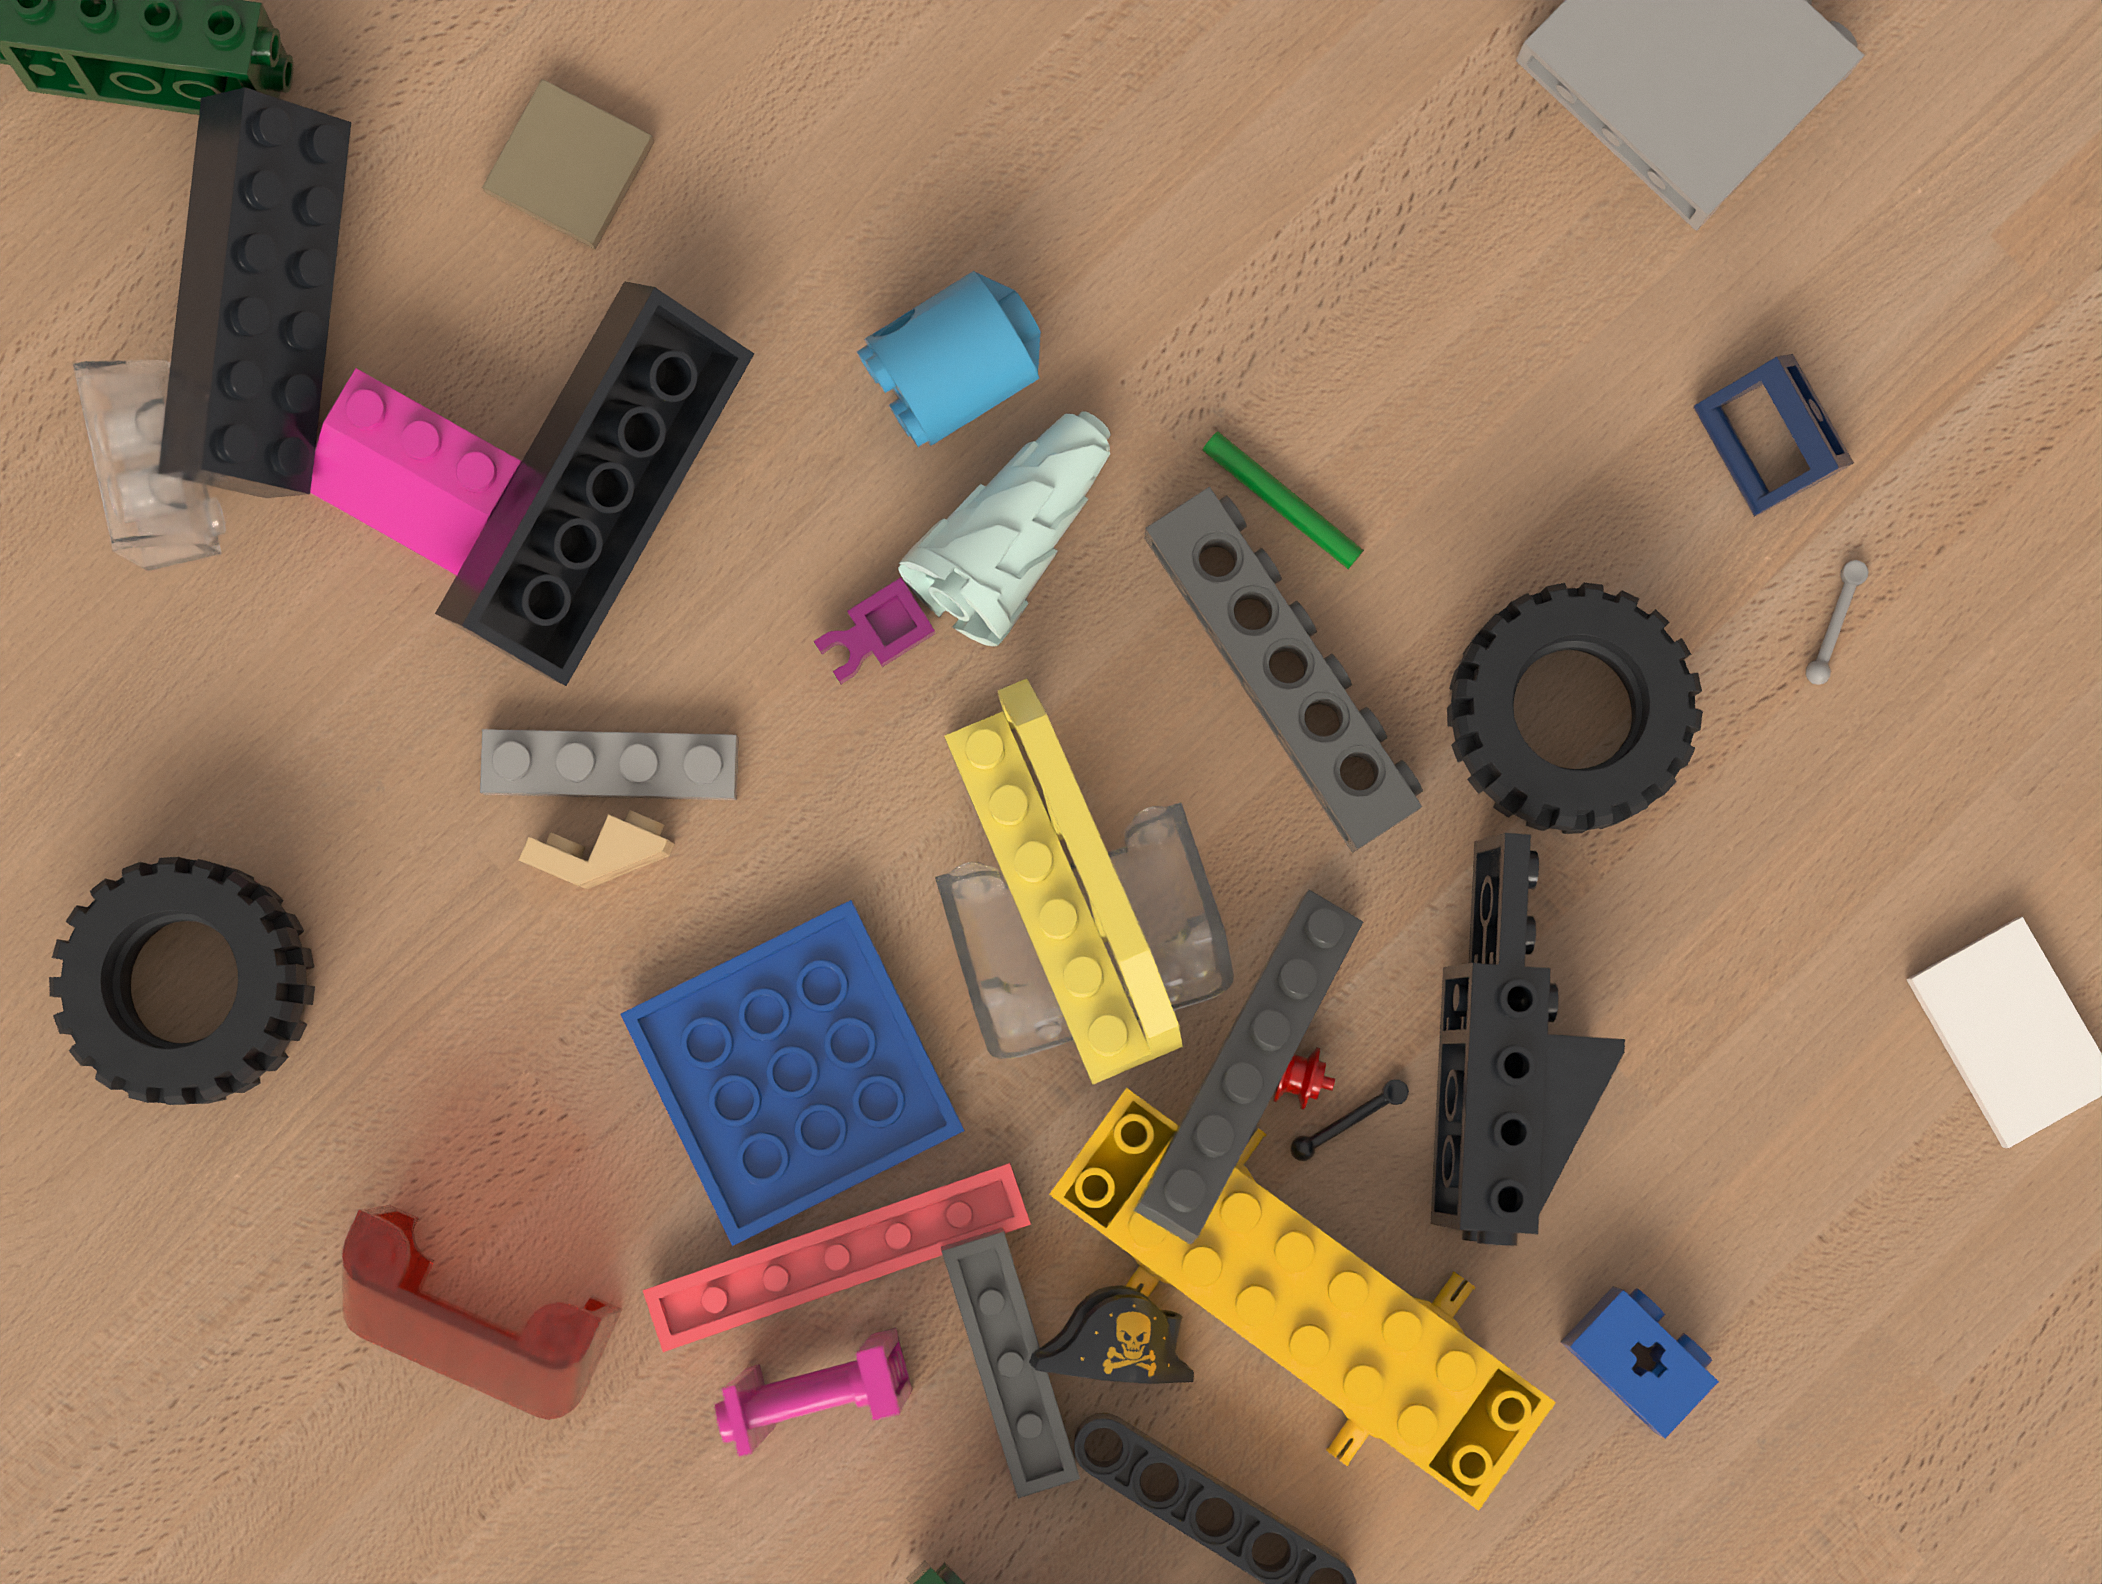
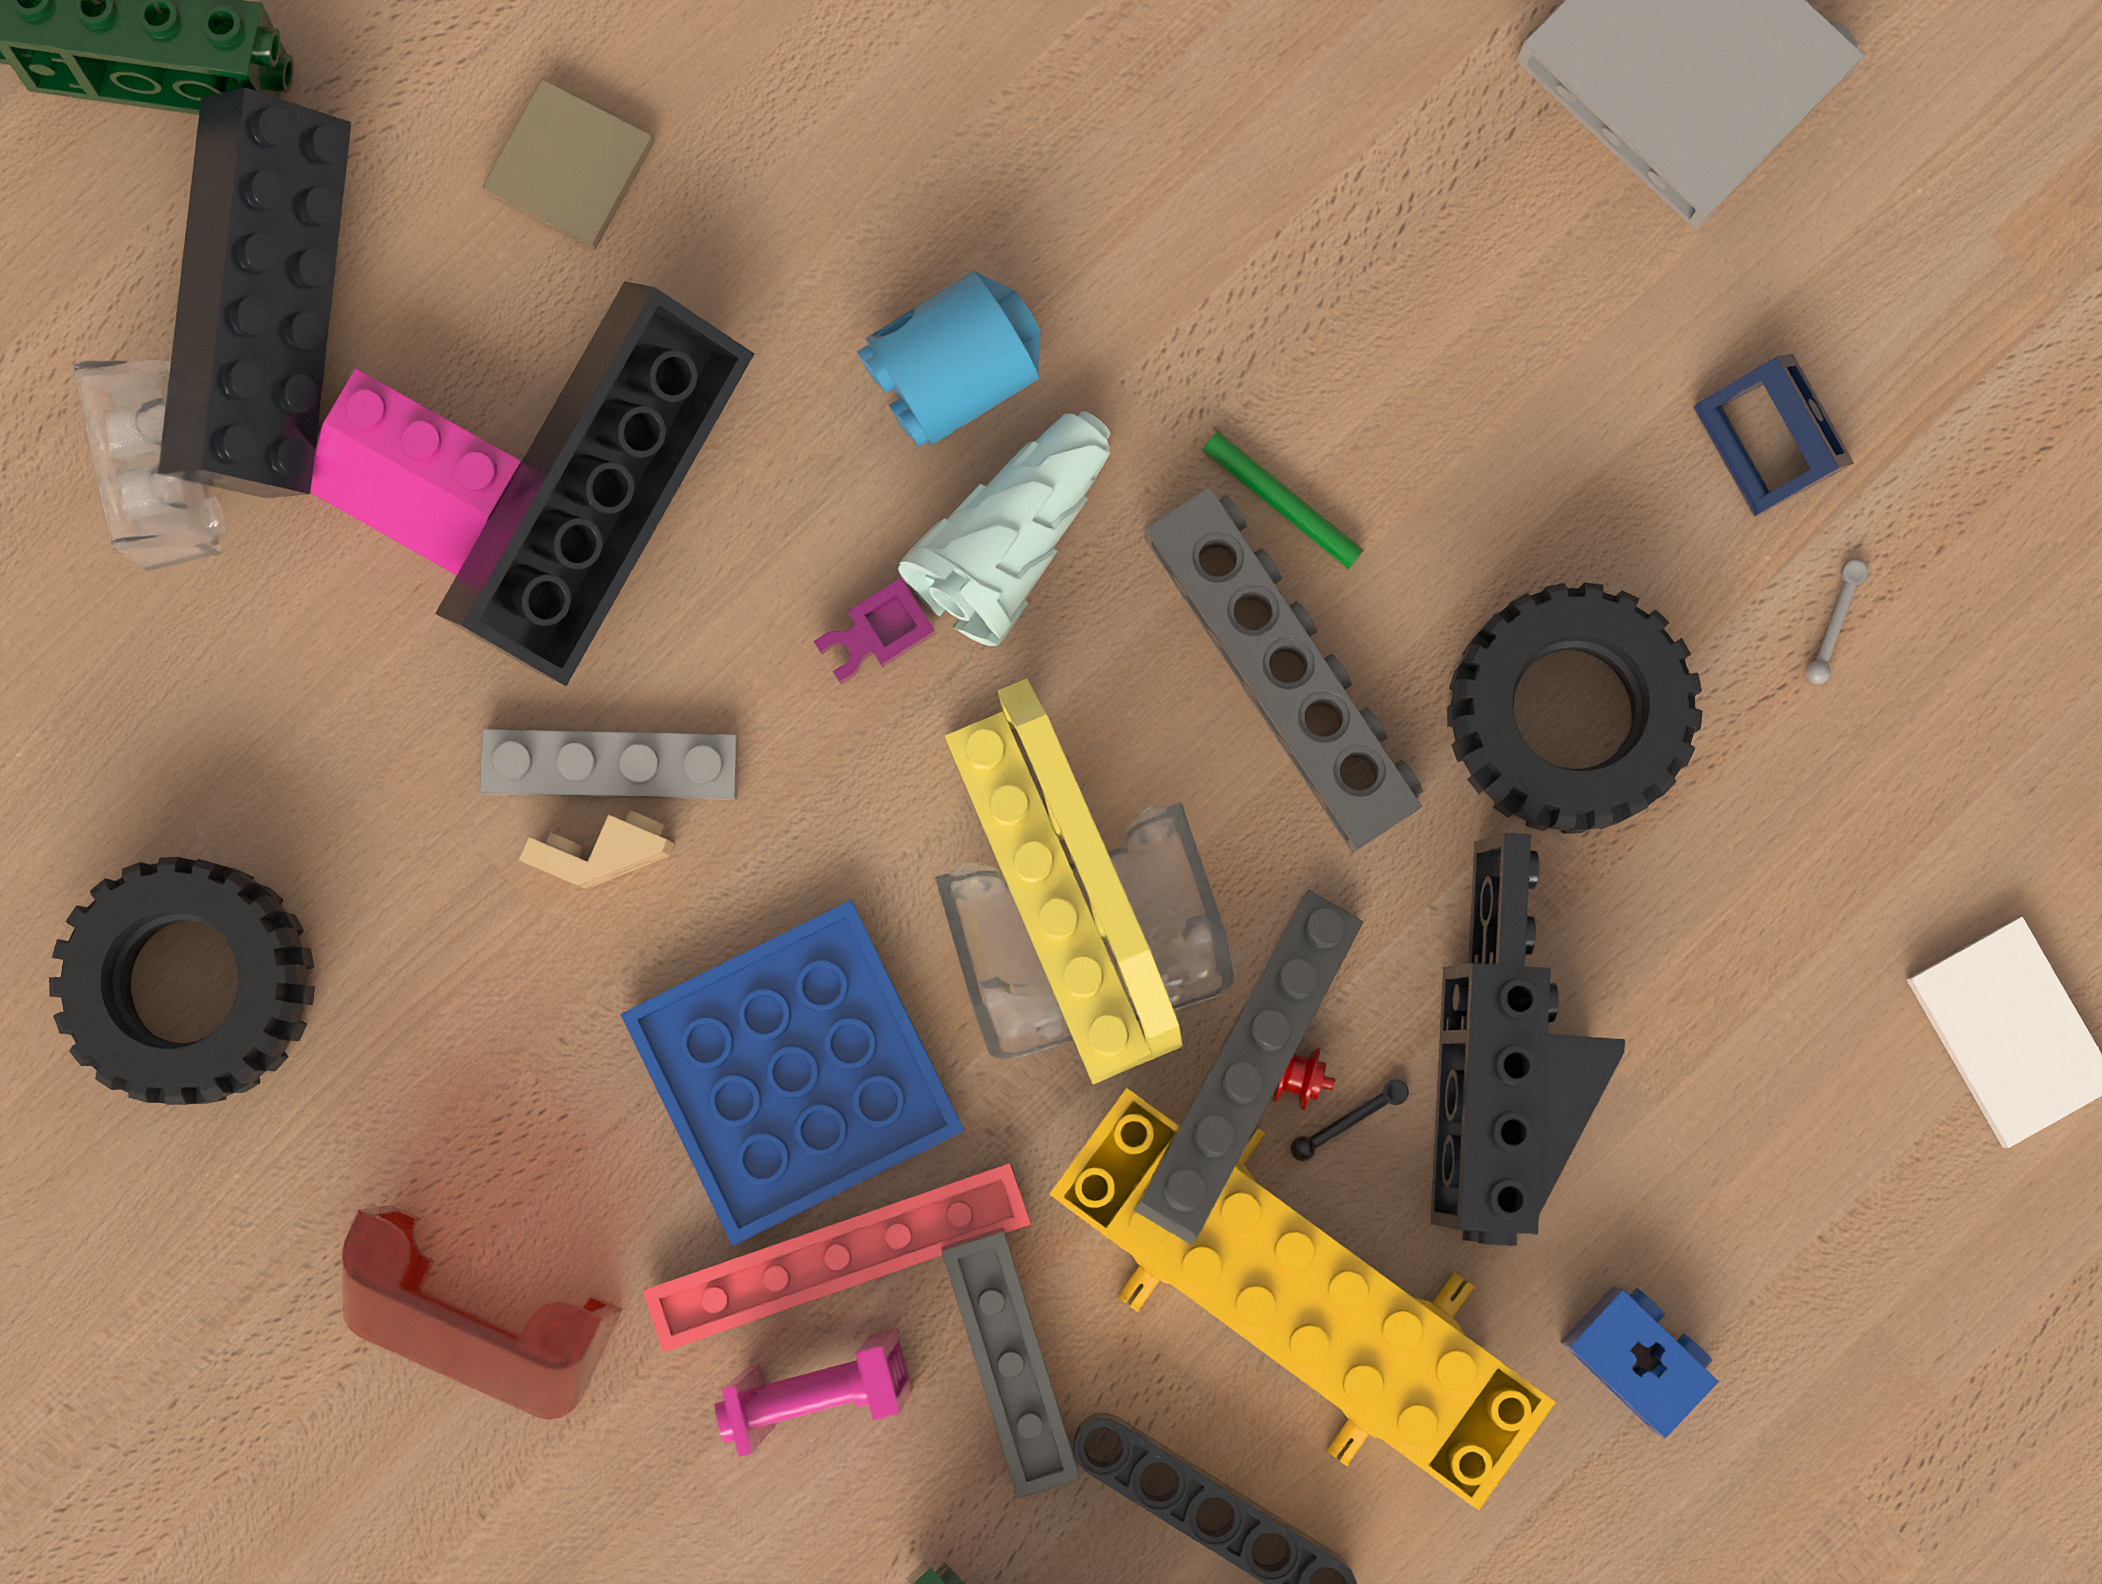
black hat [1029,1285,1194,1384] -> none

